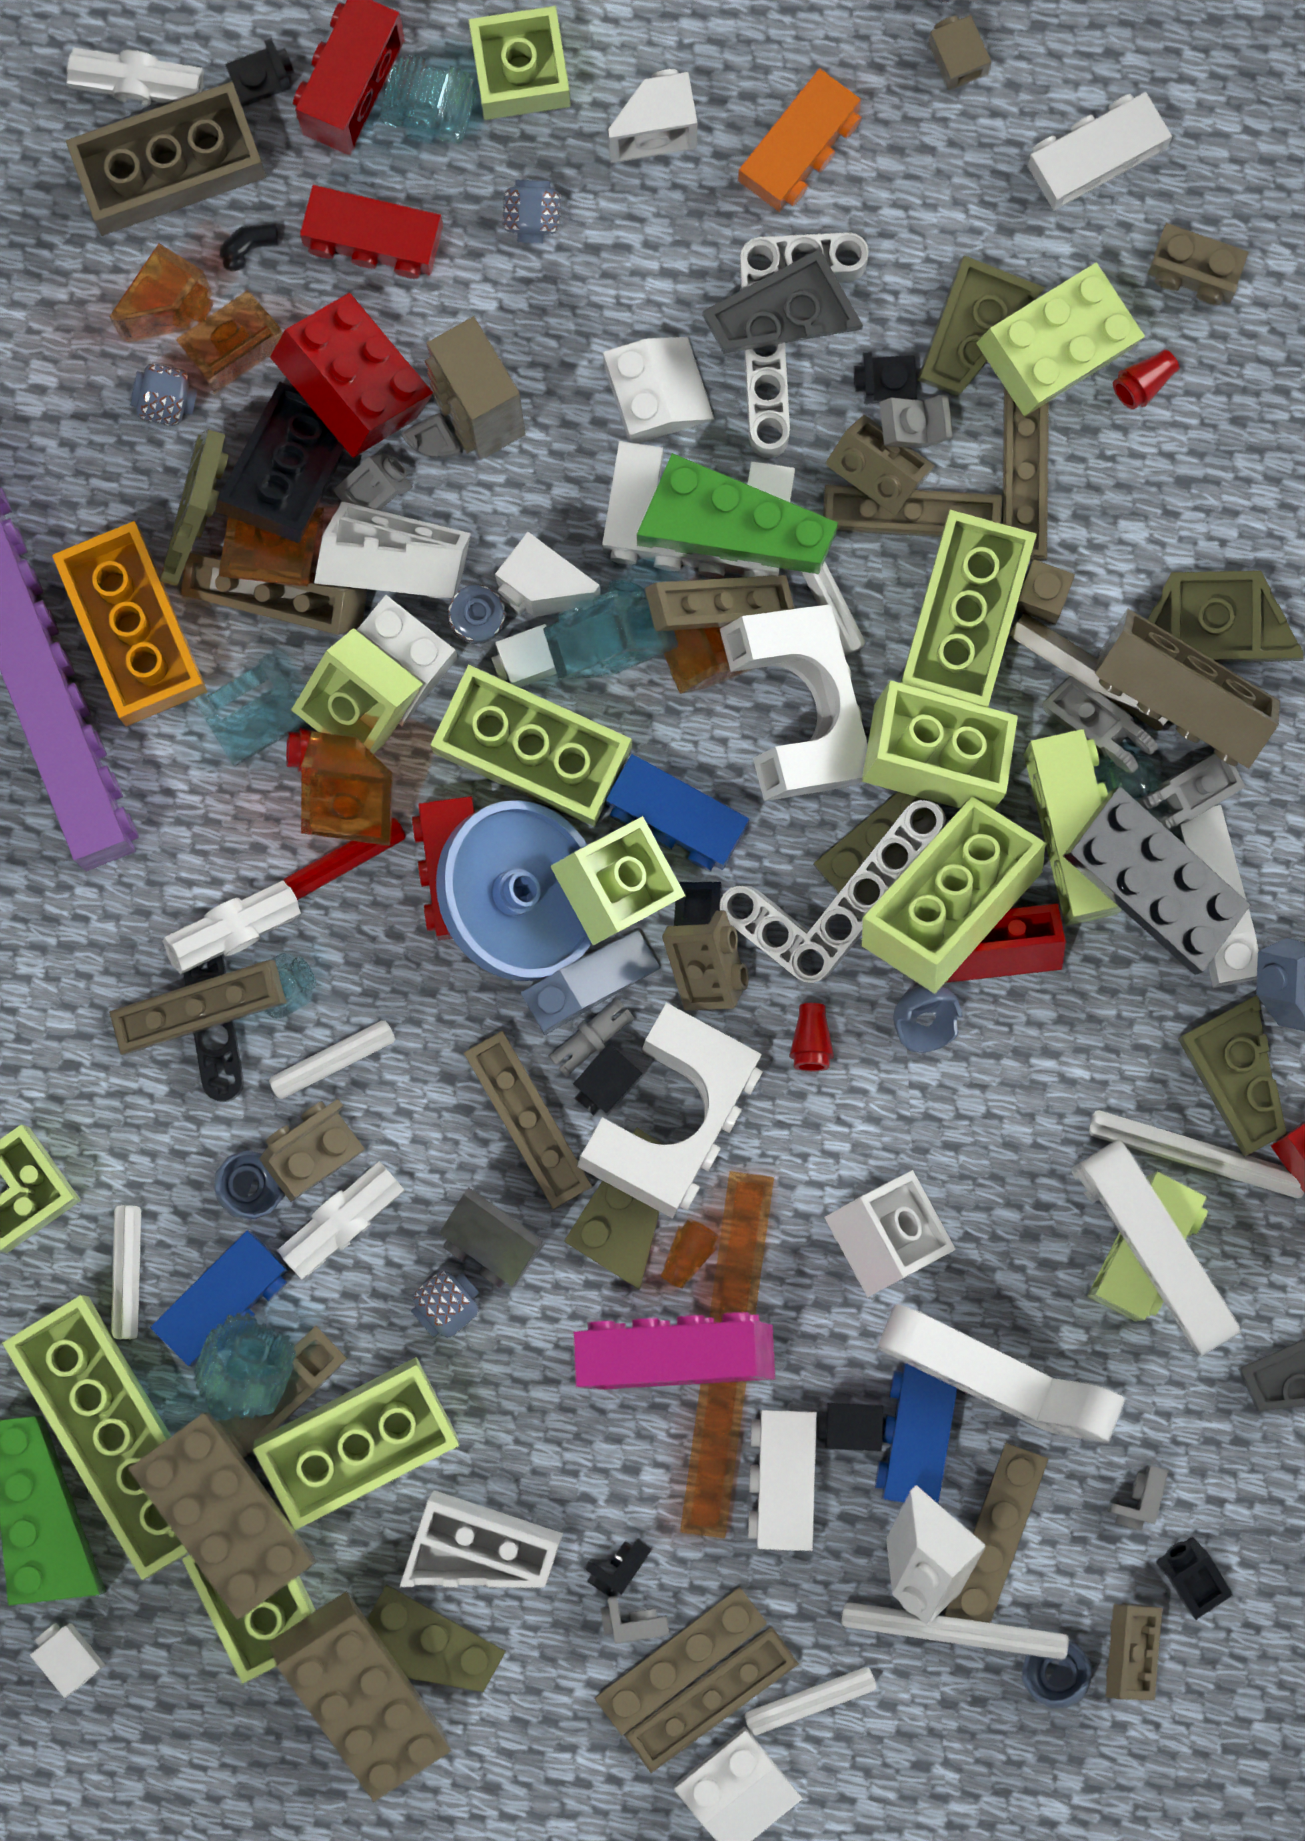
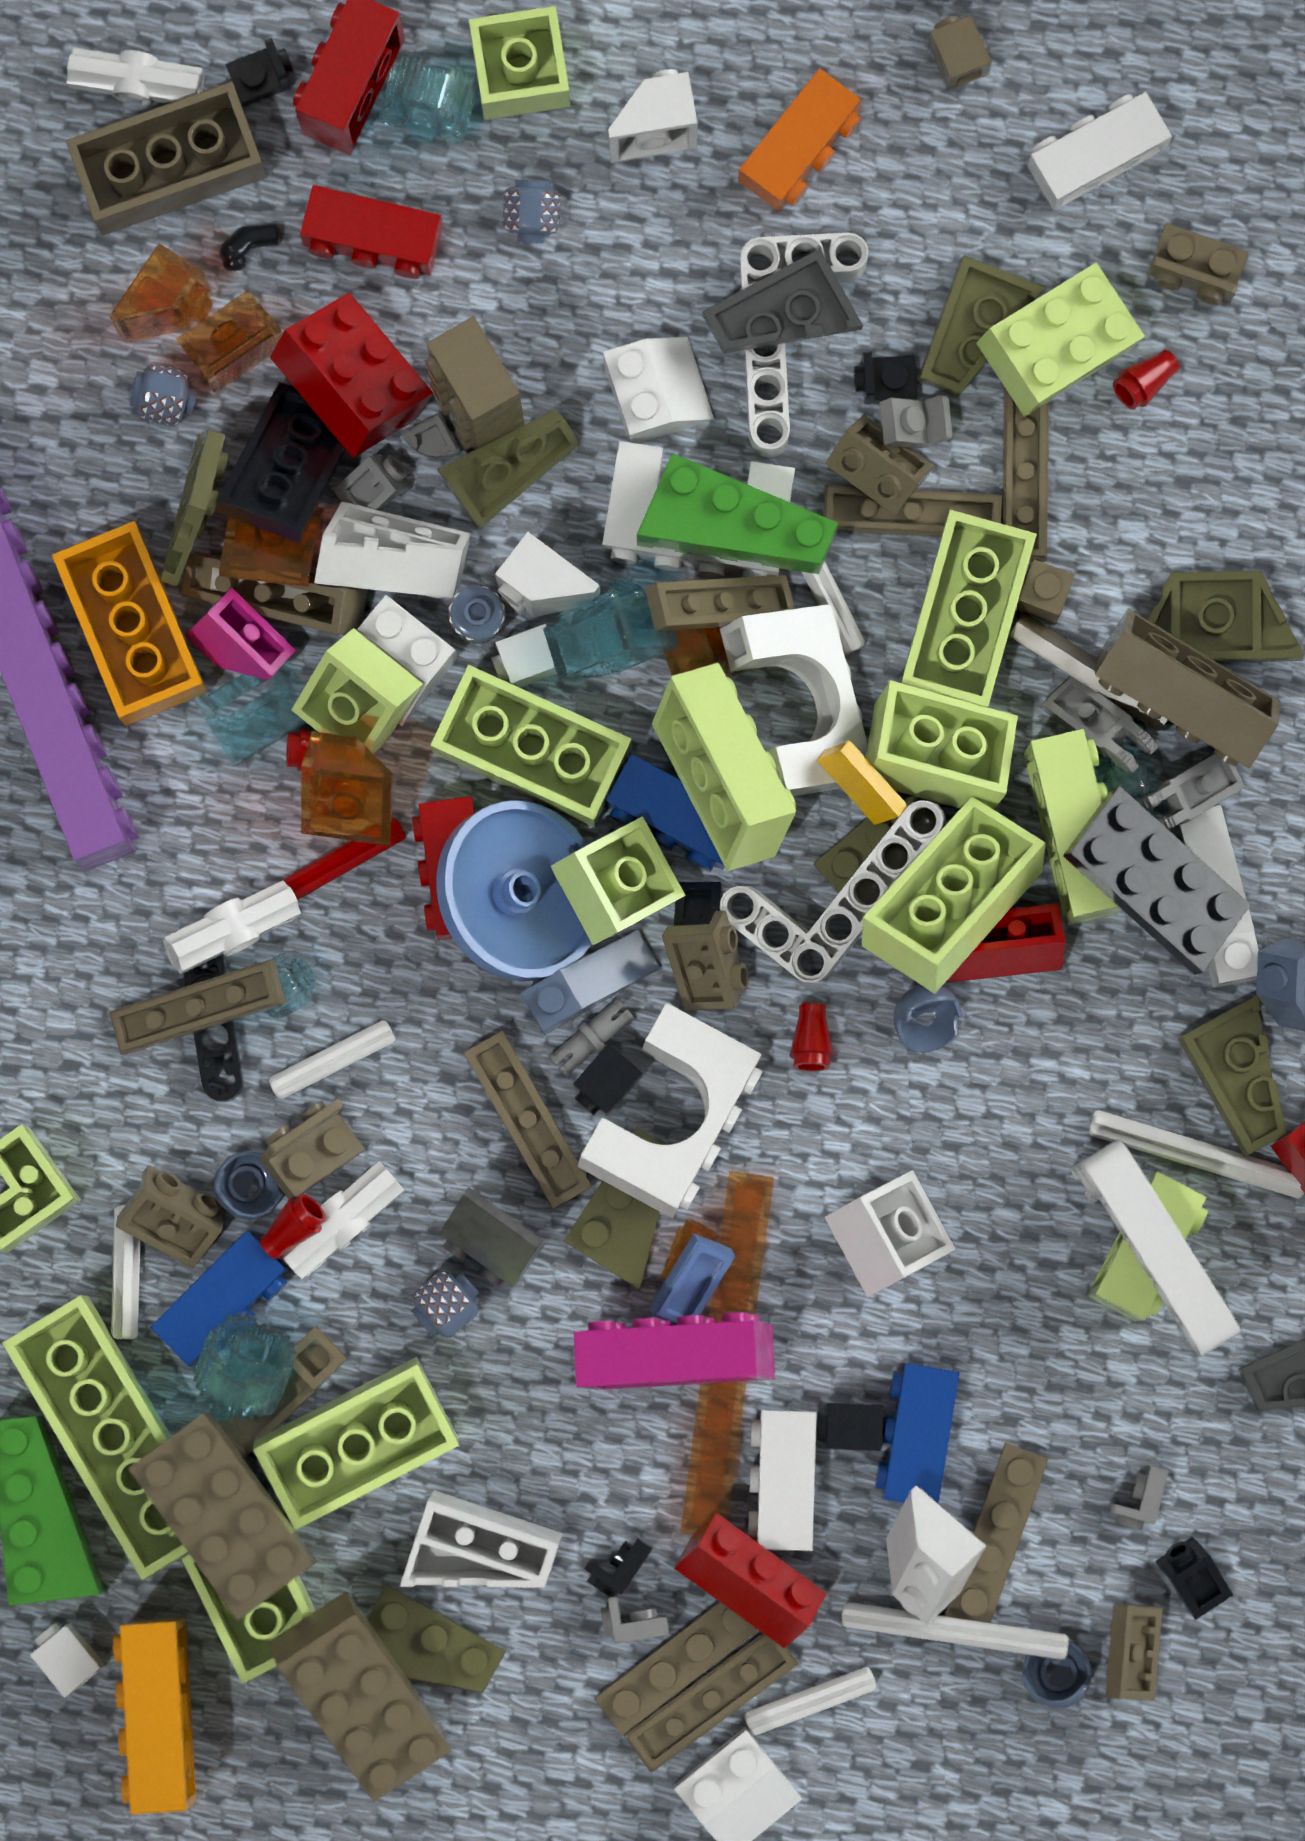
white beam [877,1304,1125,1443] -> none
none -> light orange brick [113,1617,197,1815]
none -> dark tan bracket [115,1165,224,1268]
none -> dark pink slope [184,588,296,680]
none -> red cone [260,1194,326,1259]
none -> olive wing [437,410,580,529]
none -> medium blue tile [649,1233,735,1324]
none -> yellowish green brick [652,663,797,872]
none -> red brick [674,1513,827,1648]
none -> yellow tile [817,741,907,825]

